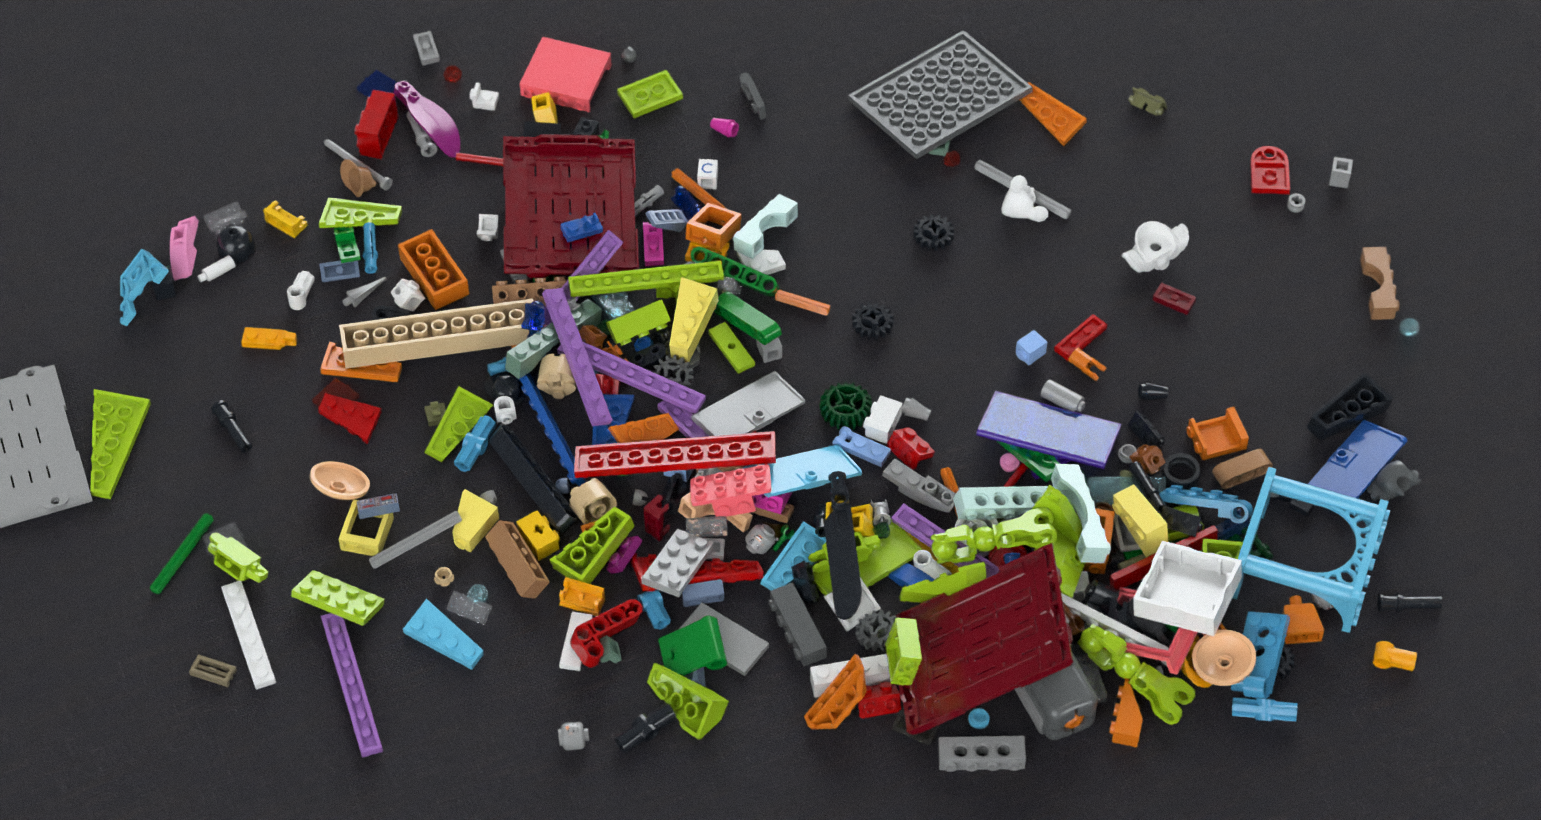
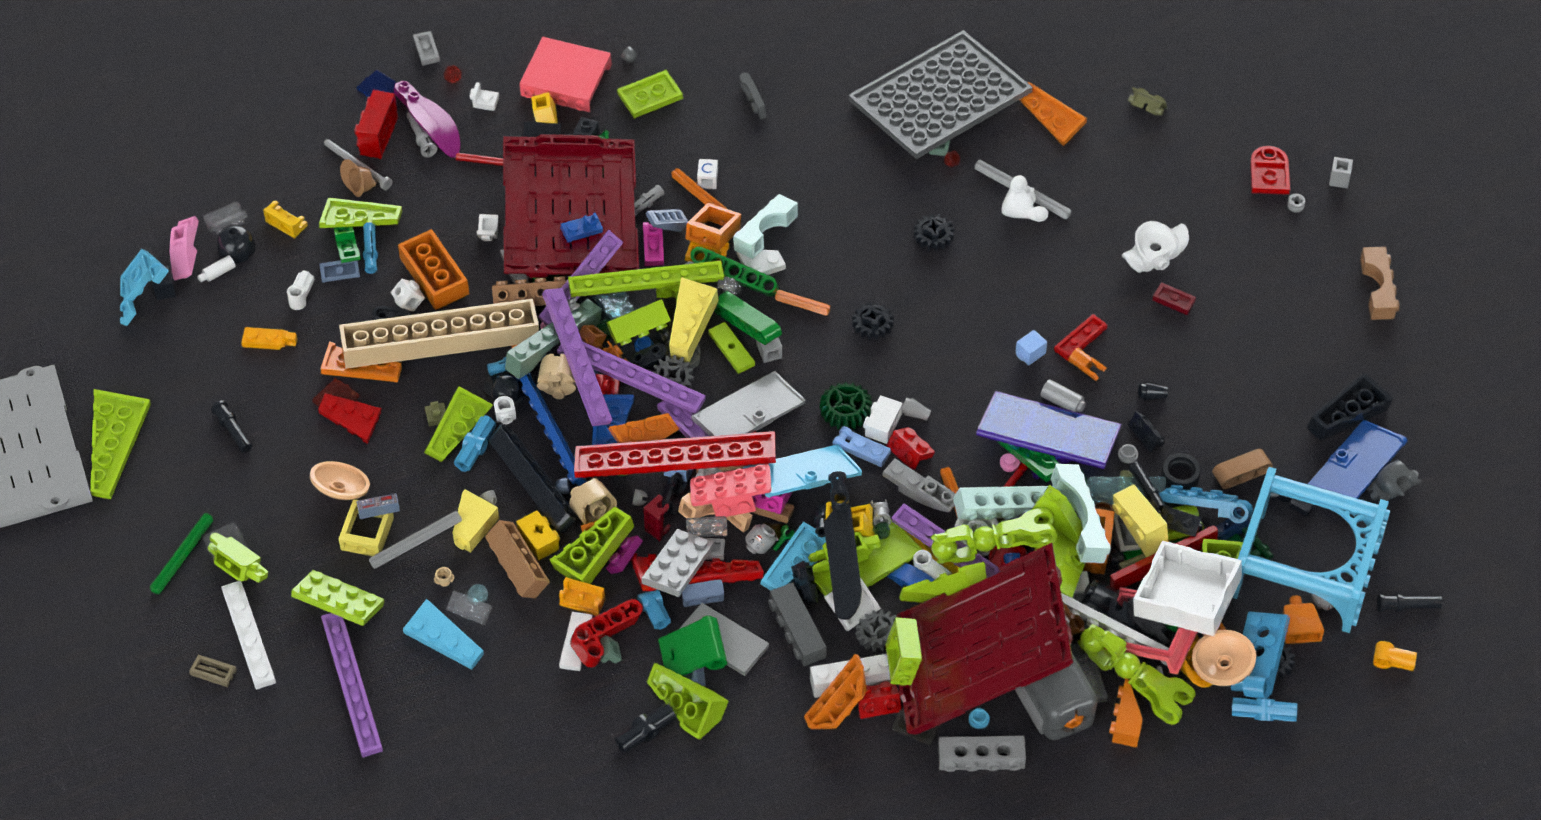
light grey piece [342,277,387,307] -> none
clear blue piece [521,300,545,338] -> none
light grey head [558,722,589,751] -> none
clear blue hinge [671,186,702,221] -> none
dark pink cone [710,118,739,138] -> none
dark orange brick [1129,444,1166,475] -> none
orange panel [1186,407,1249,460] -> none
clear light blue plate [1399,318,1419,337] -> none

